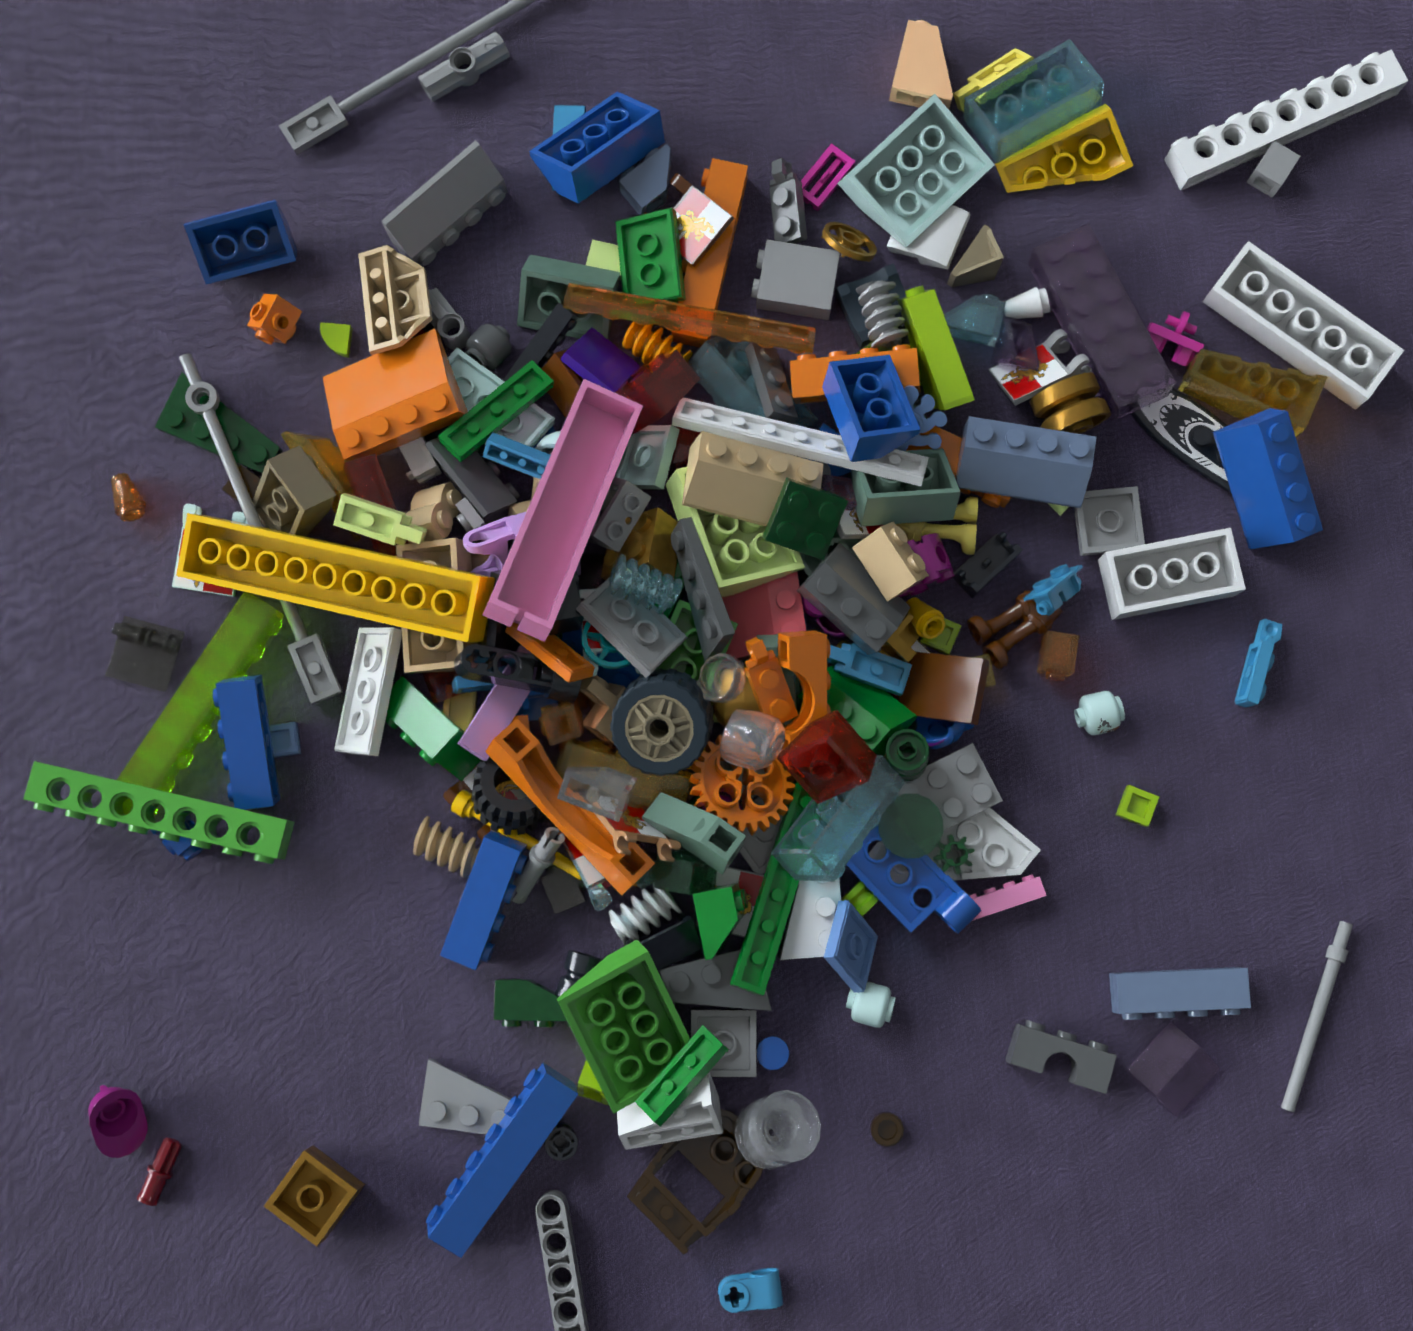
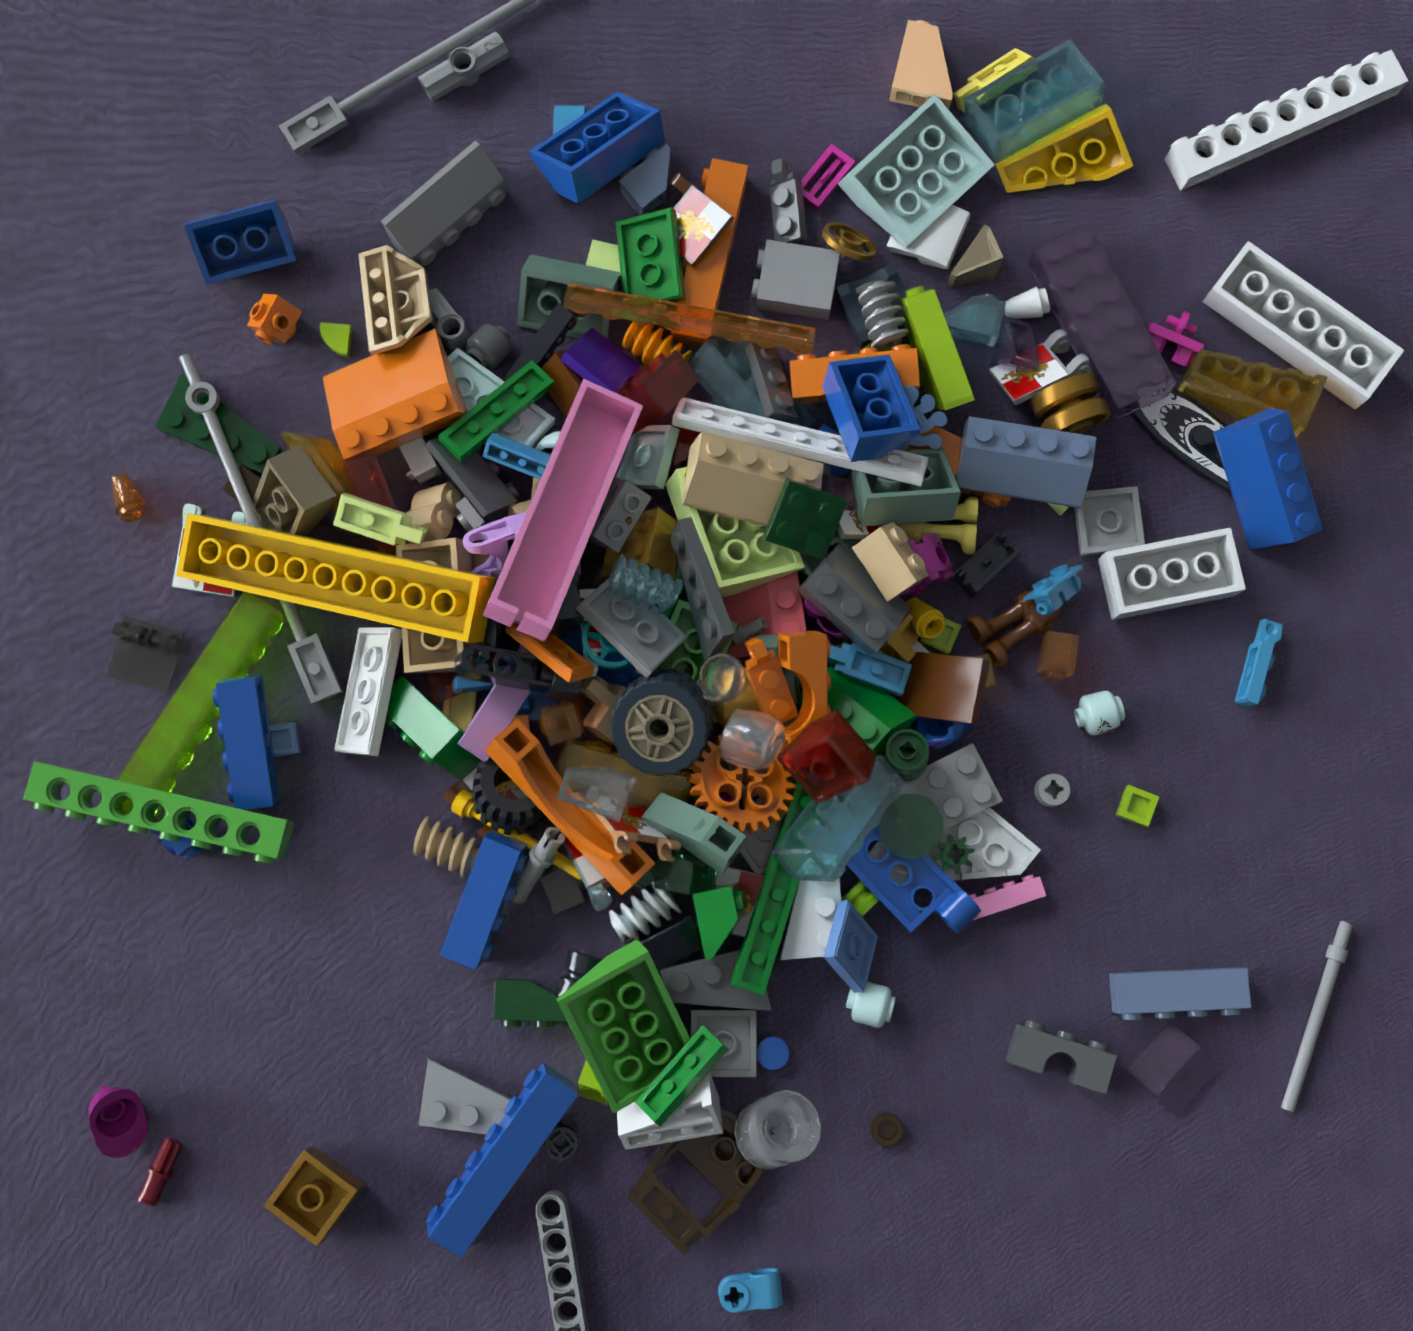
light grey panel [1246,141,1300,198] -> none
none -> light grey piece [728,616,768,648]
none -> light grey wheel [1034,773,1070,807]

